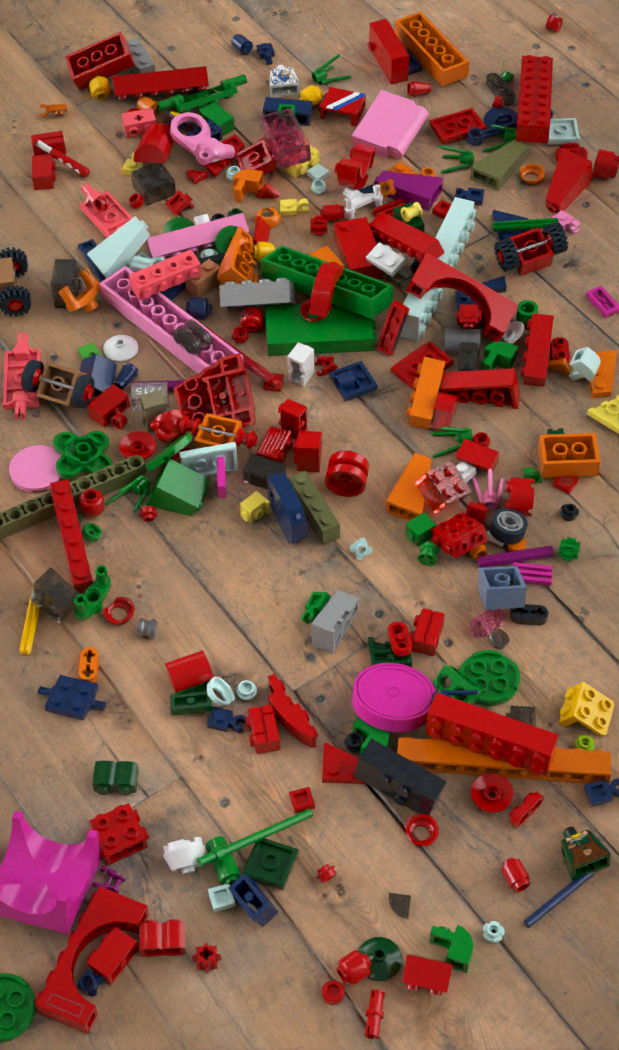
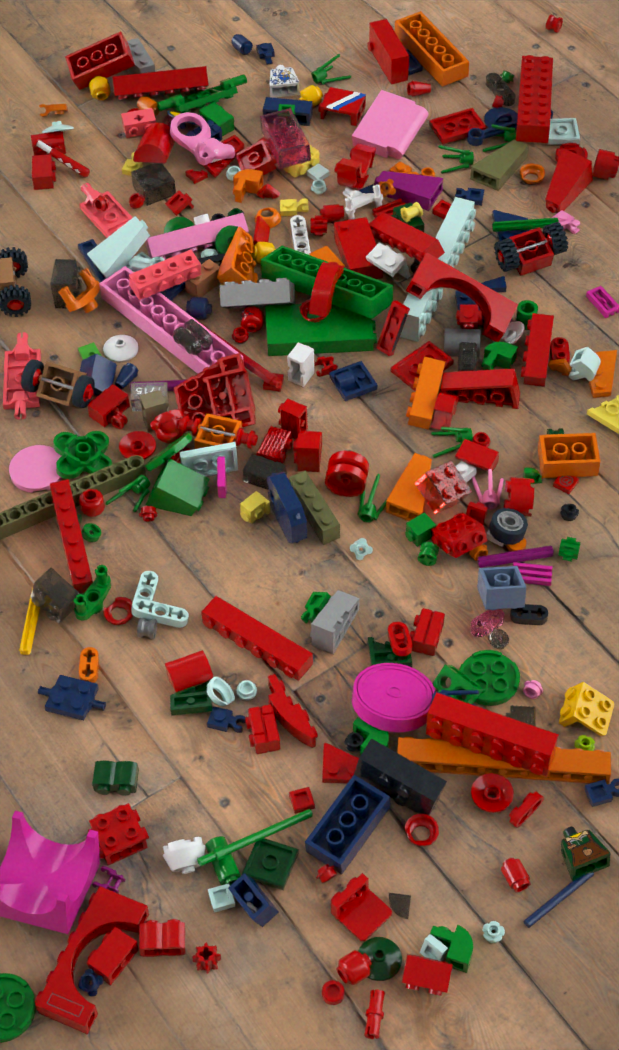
none -> light aqua dish [42,121,74,133]
none -> light aqua beam [131,571,189,628]
none -> red brick [201,596,313,681]
none -> white beam [290,215,311,255]
none -> dark blue brick [305,775,390,875]
none -> red bracket [331,873,392,942]
none -> green plant [357,474,387,523]
none -> light aqua plate [420,934,448,961]
none -> bright pink plate [523,680,543,699]

